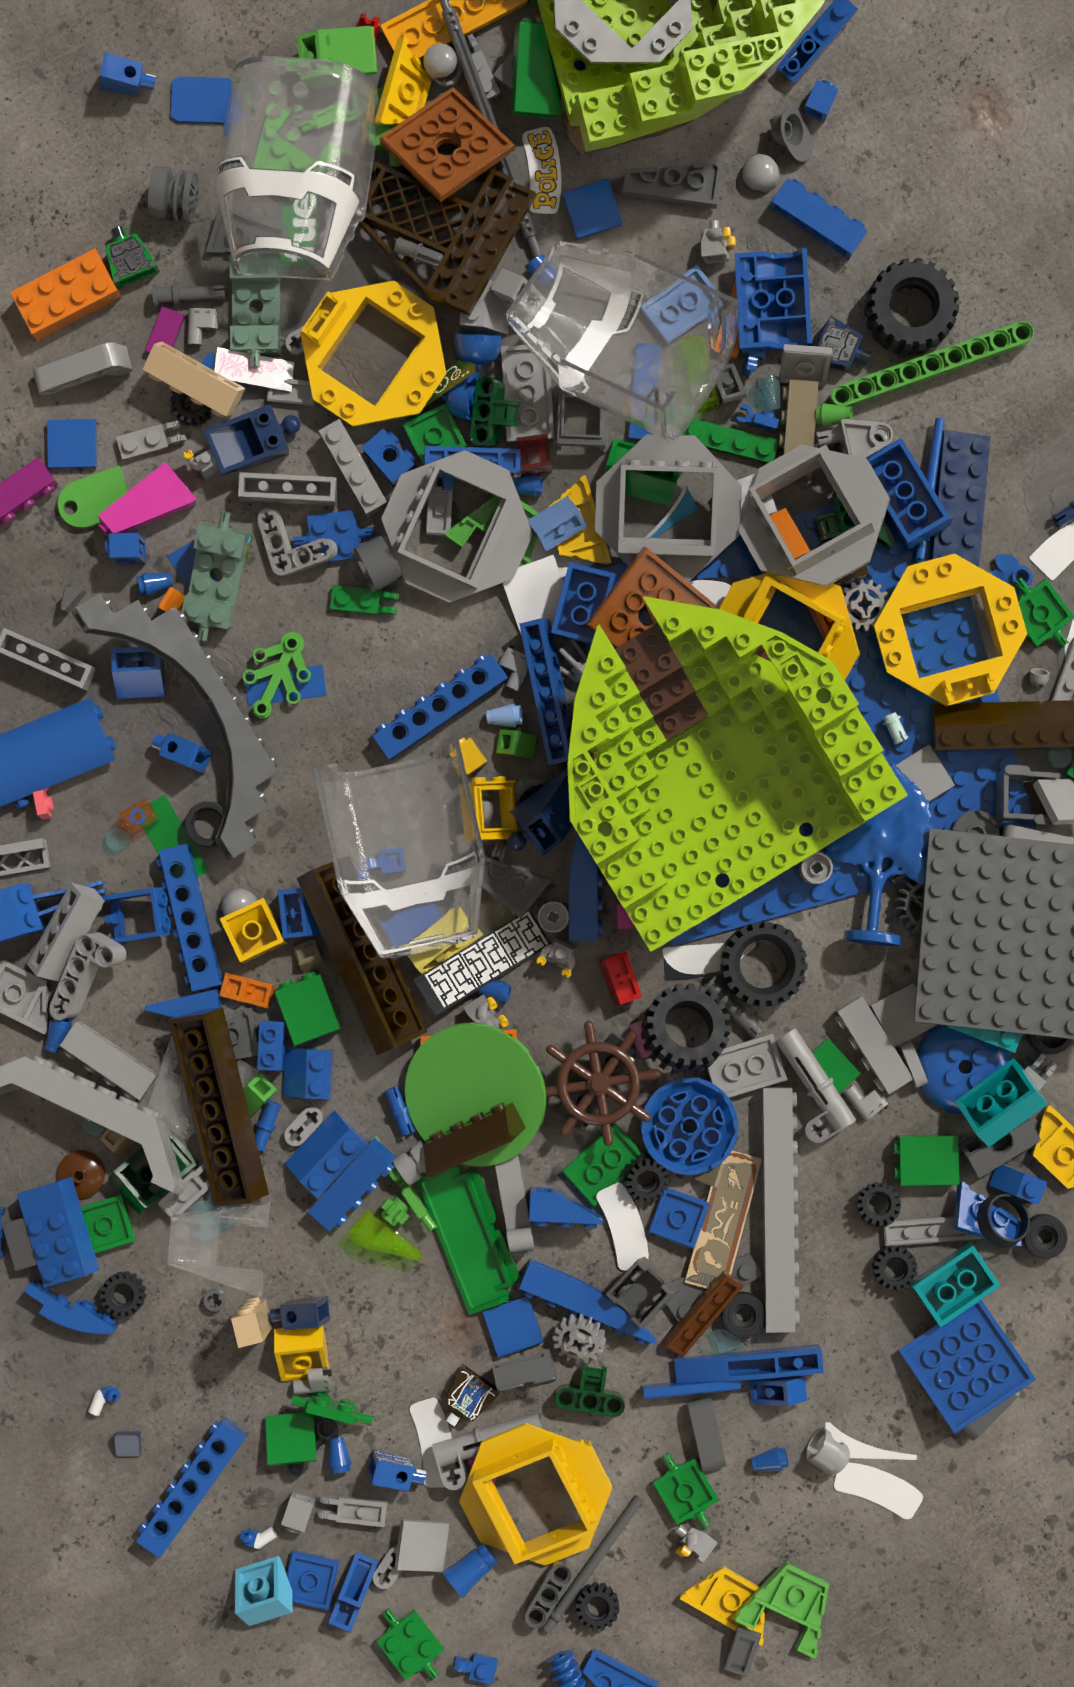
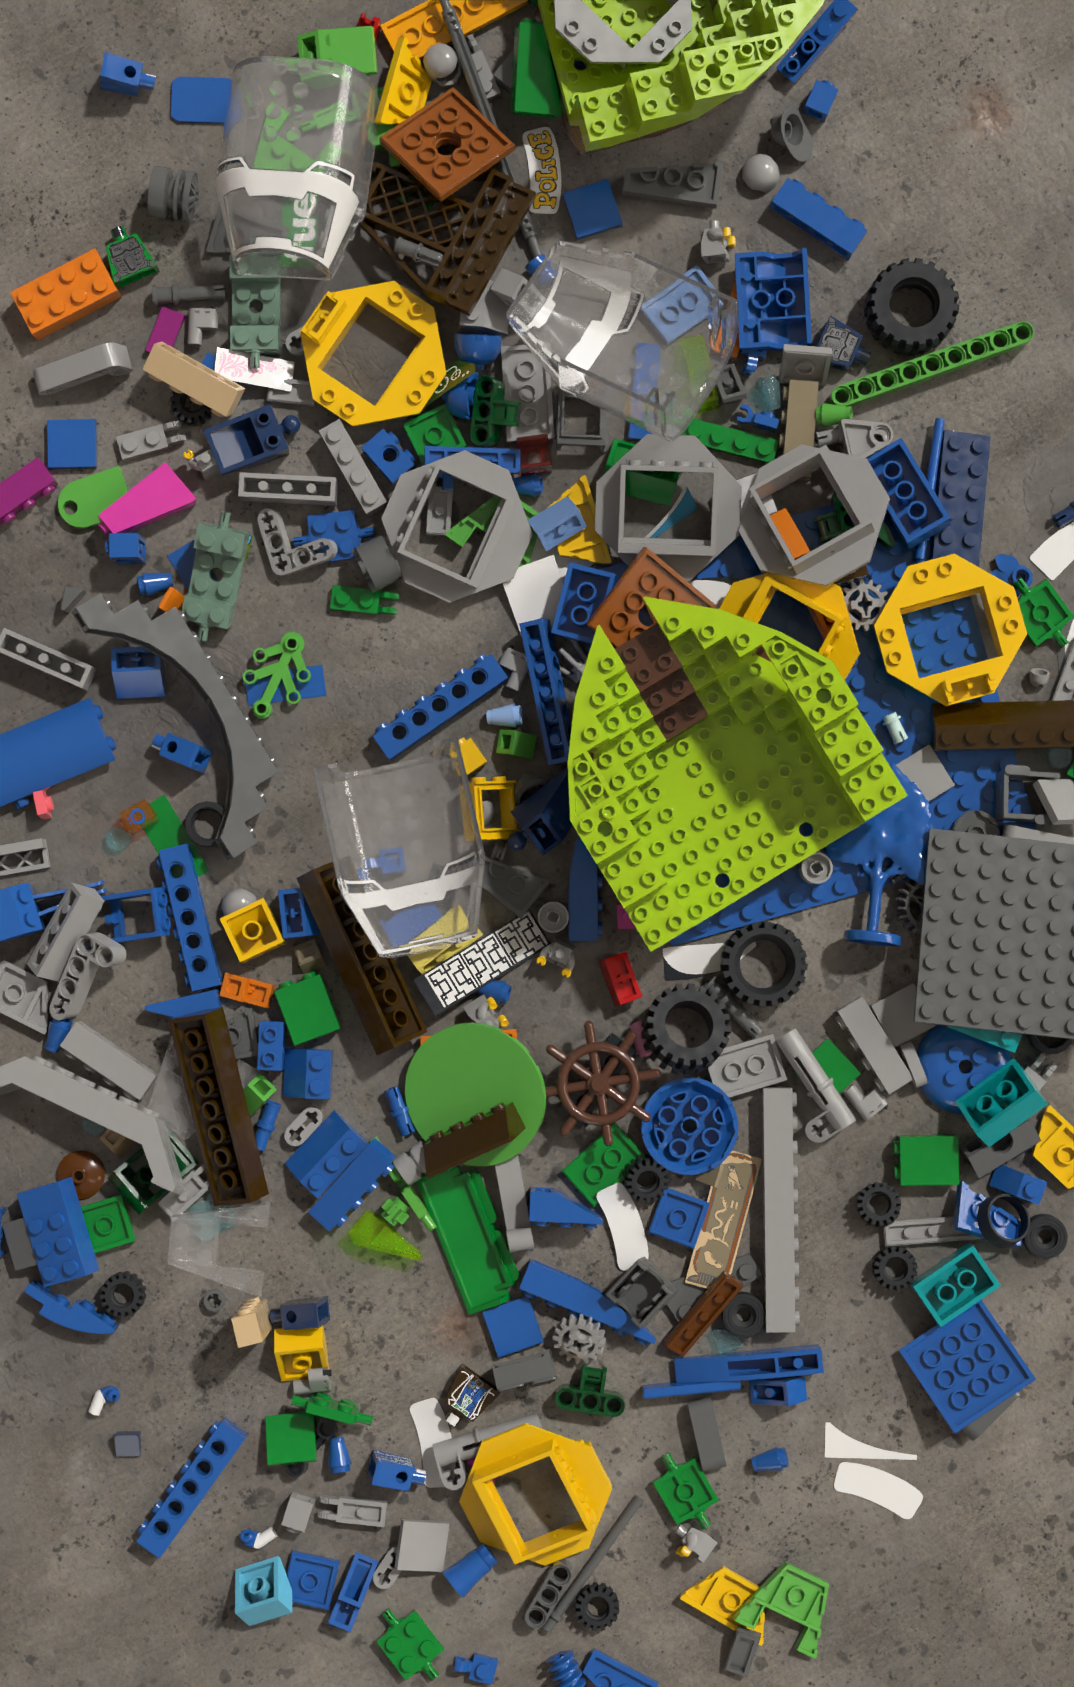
light grey helmet [806,1427,850,1475] -> none

